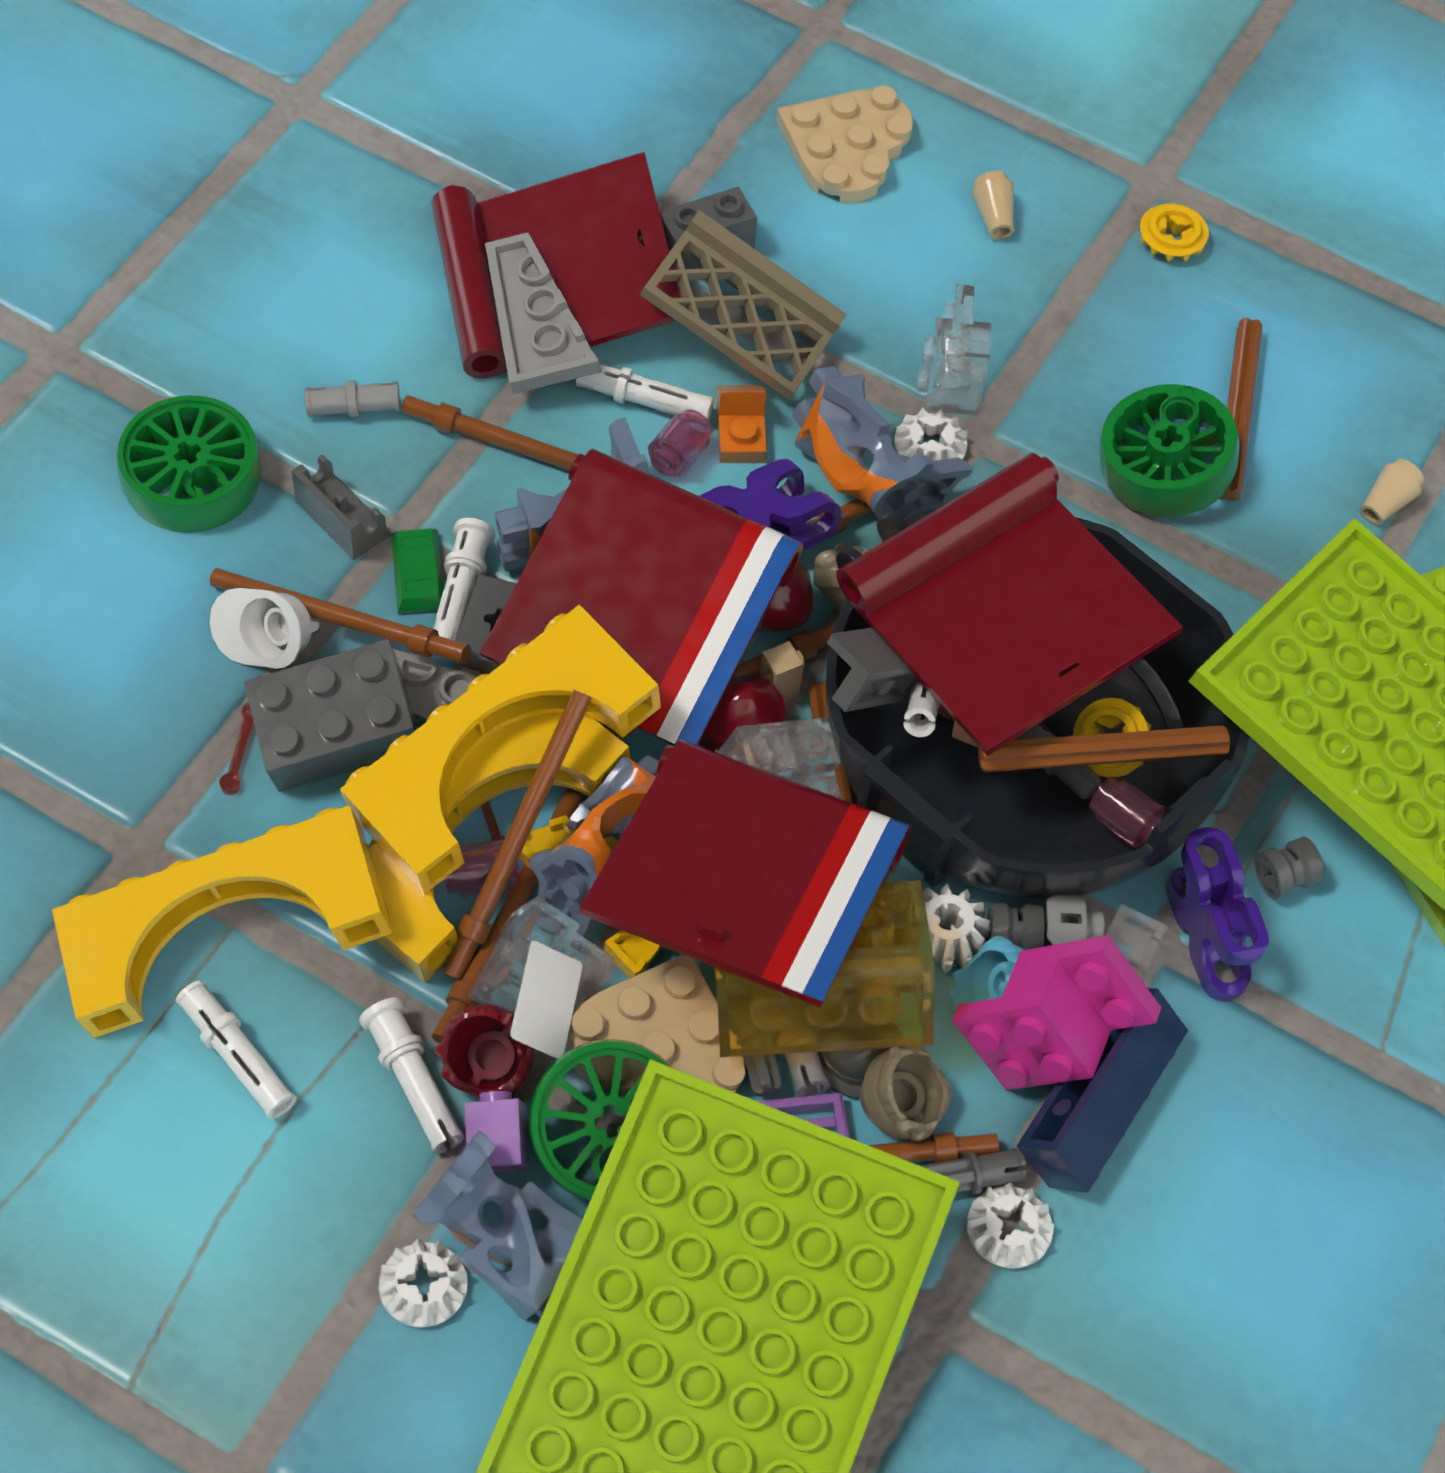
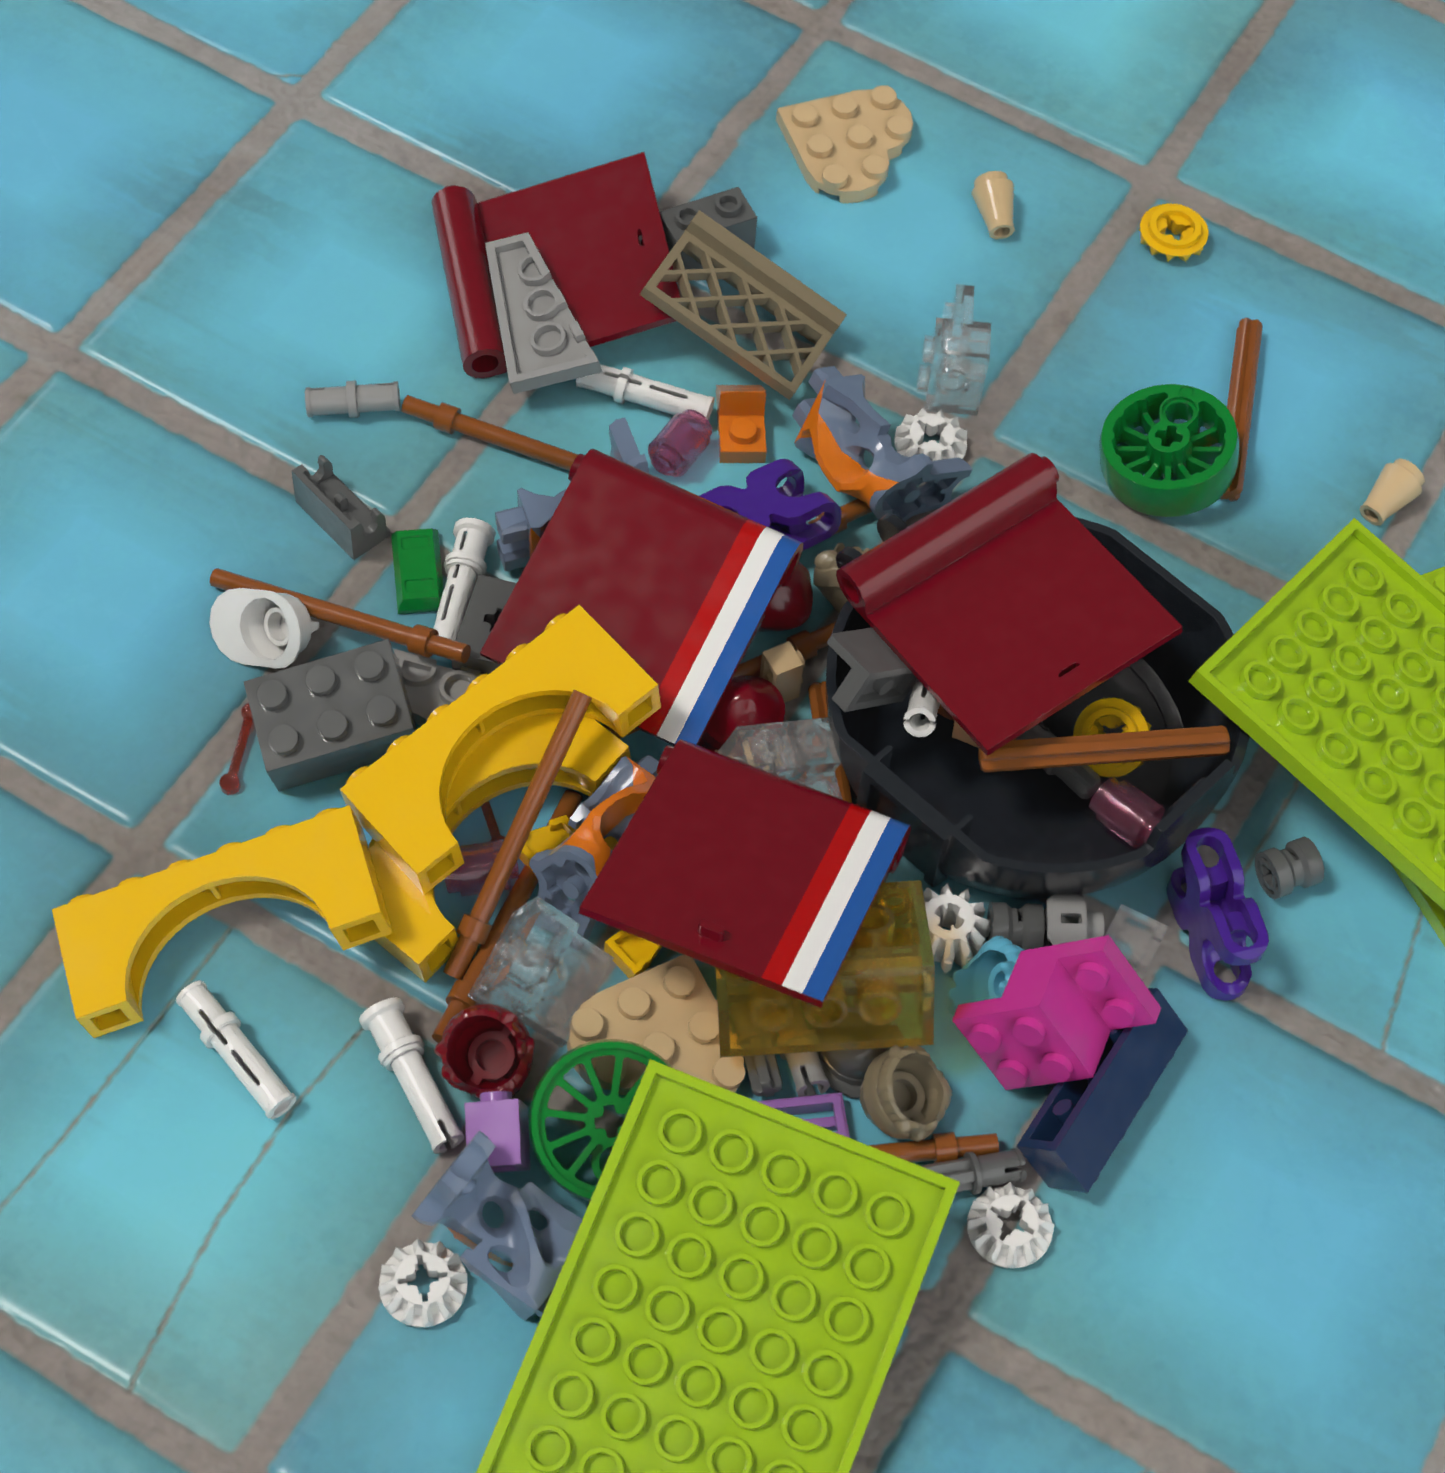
green piece [117,395,262,532] -> none
white sticker [510,941,582,1059] -> none

